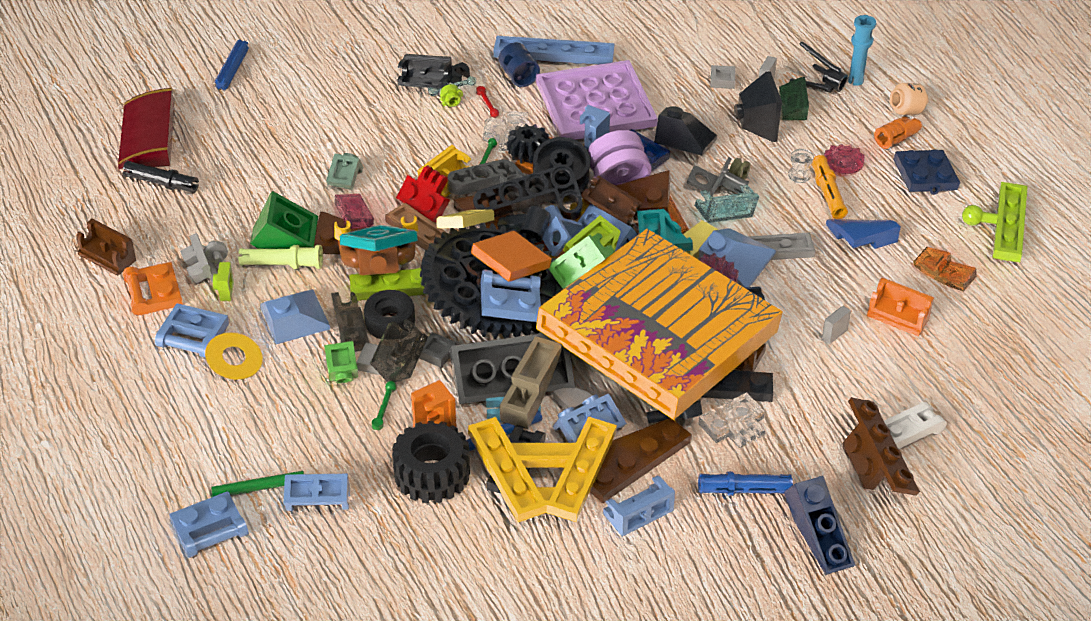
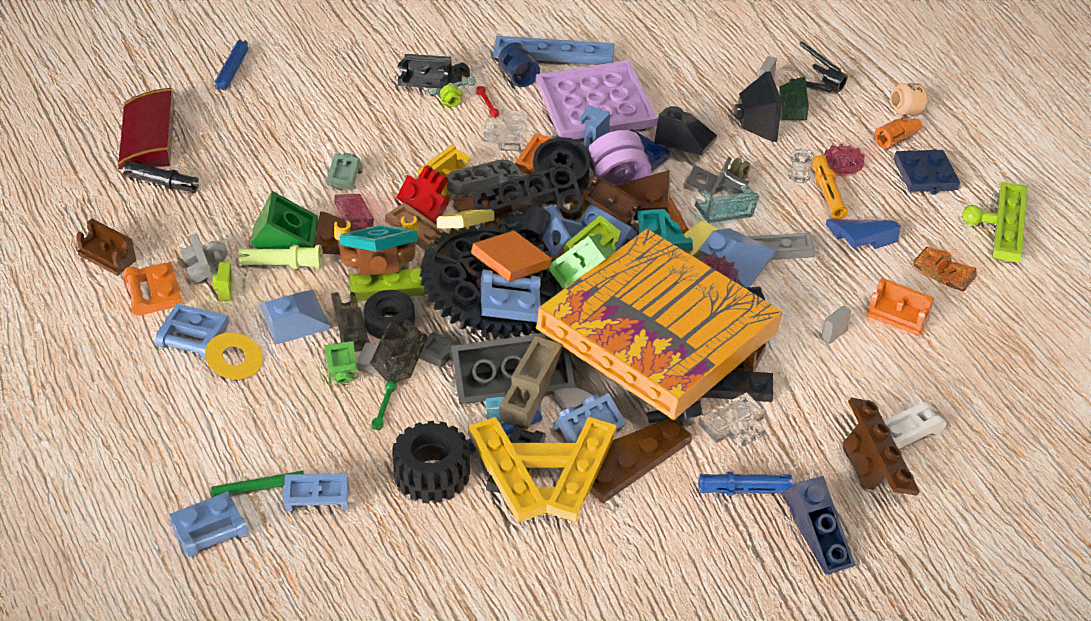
orange hinge [411,380,457,427] -> none
green hinge [479,138,497,165] -> none
black gear [507,123,550,165] -> none
medium blue hinge [603,475,675,537] -> none
light grey tile [710,65,735,89] -> none
dark azure pin [848,15,876,86] -> none

